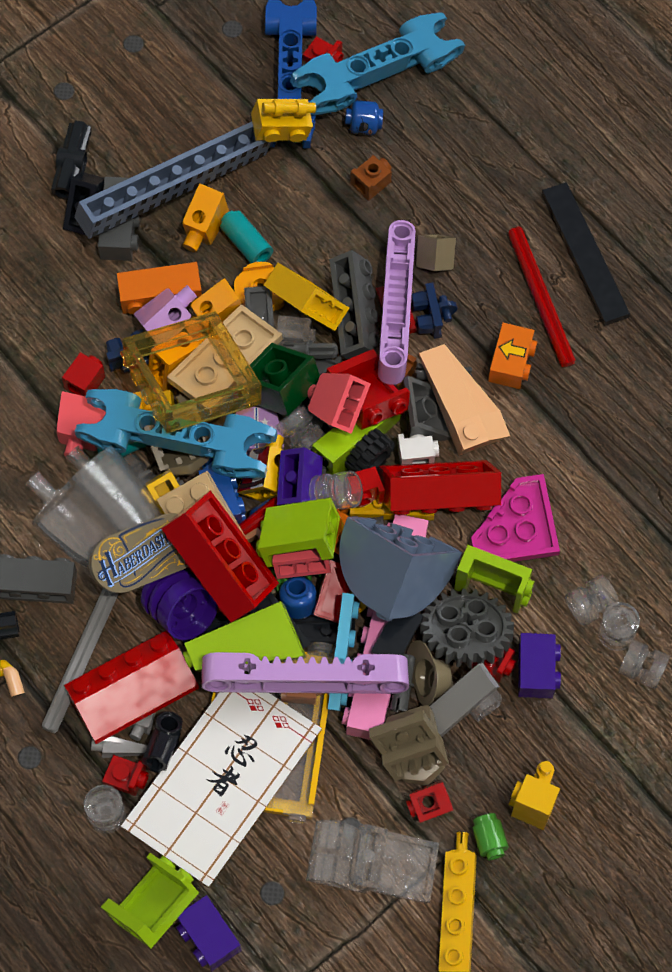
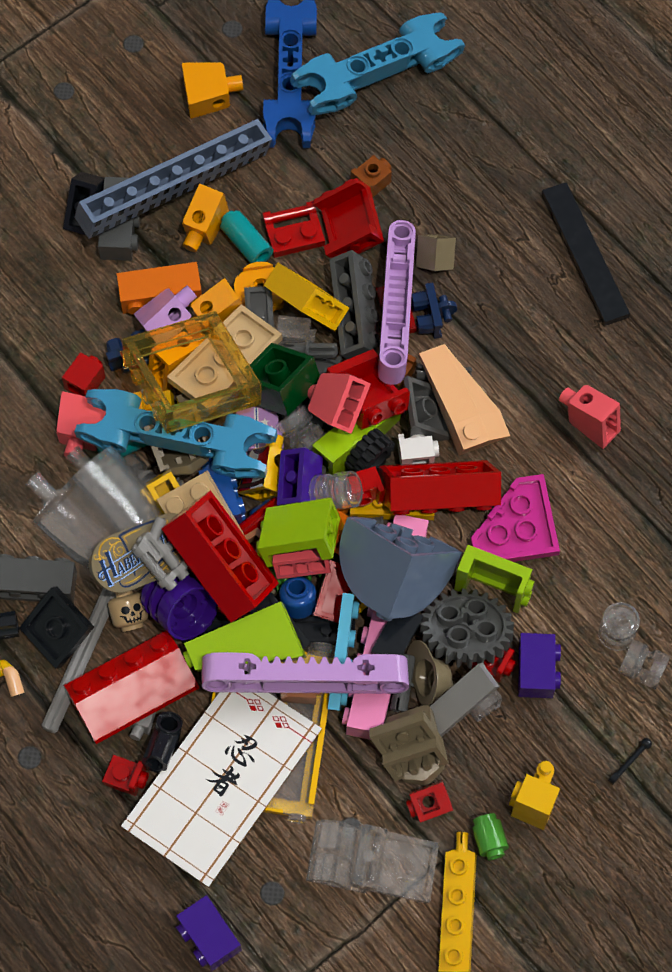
black piece [51,120,92,200] -> none
clear wheel [84,785,126,833] -> none
light grey piece [91,736,148,758] -> none
lime panel [101,853,199,949] -> none
yellow brick [251,99,316,142] -> none
red bracket [303,36,344,63] -> none
blue head [345,100,383,135] -> none
orange brick [488,323,538,389] -> none
red axle [508,226,575,368] -> none
clear wheel [565,574,620,626] -> none
none -> black plate [19,586,94,669]
none -> tan head [108,590,148,632]
none -> light grey piece [131,517,189,591]
none -> light orange torso [182,62,243,119]
none -> red plate [262,201,325,258]
none -> red panel [313,178,384,258]
none -> coral torso [559,385,621,449]
none -> black hinge [608,738,652,785]

